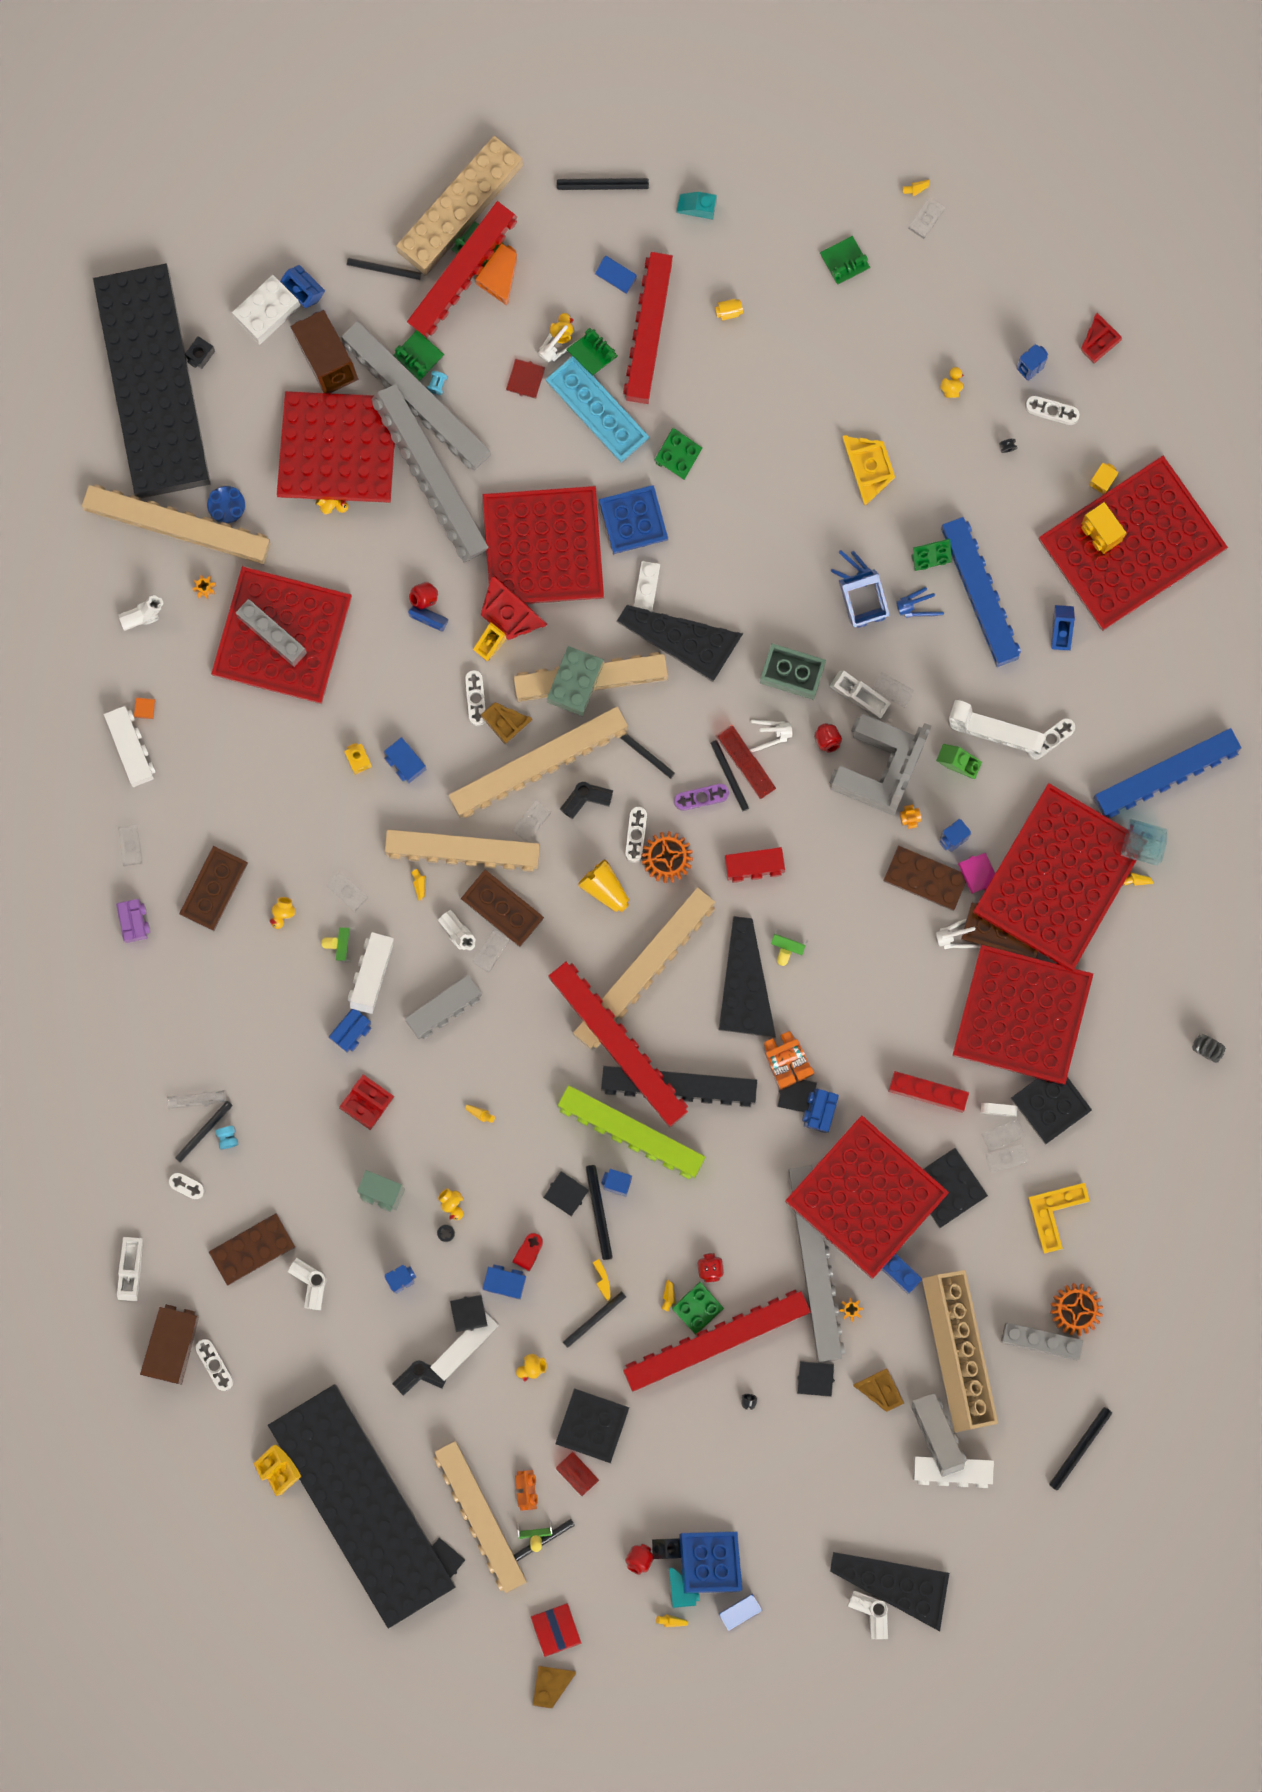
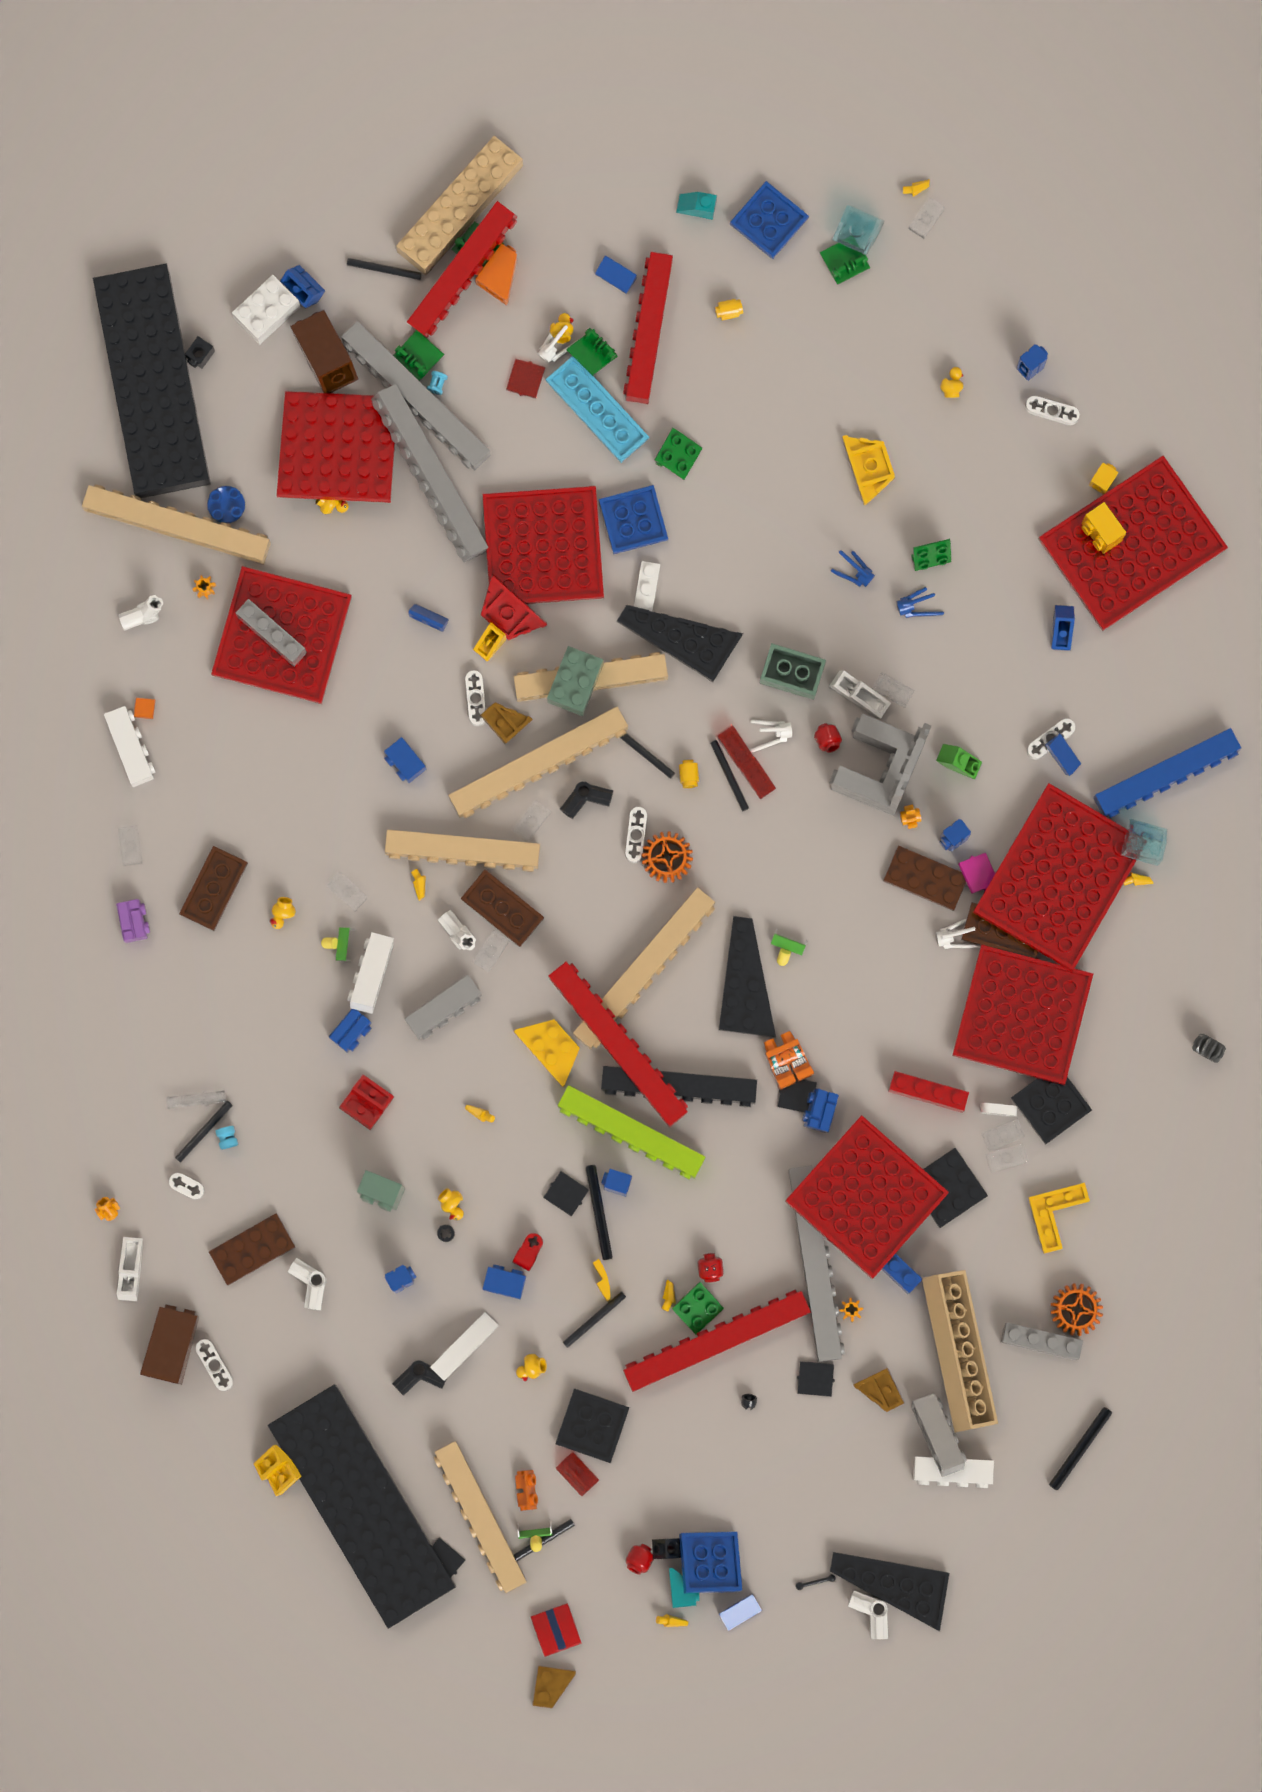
yellow brick [344,743,372,775] -> none
red head [409,582,438,609] -> none
black piece [450,1295,488,1332] -> none
black axle [557,178,649,190] -> none
yellow cone [578,859,629,912] -> none
medium lavender beam [674,784,729,811] -> none
red brick [725,847,785,883] -> none
window [839,569,890,628] -> none
blue brick [941,517,1021,667] -> none
white beam [949,700,1046,754] -> none
black bush [999,438,1018,453] -> none
red wing [1081,313,1122,363] -> none
none -> light orange gear [94,1197,120,1221]
none -> yellow wing [514,1019,580,1087]
none -> yellow brick [679,760,699,788]
none -> blue plate [730,181,809,259]
none -> black hinge [796,1574,836,1590]
none -> clear light blue slope [832,205,885,255]
none -> blue slope [1045,733,1081,776]

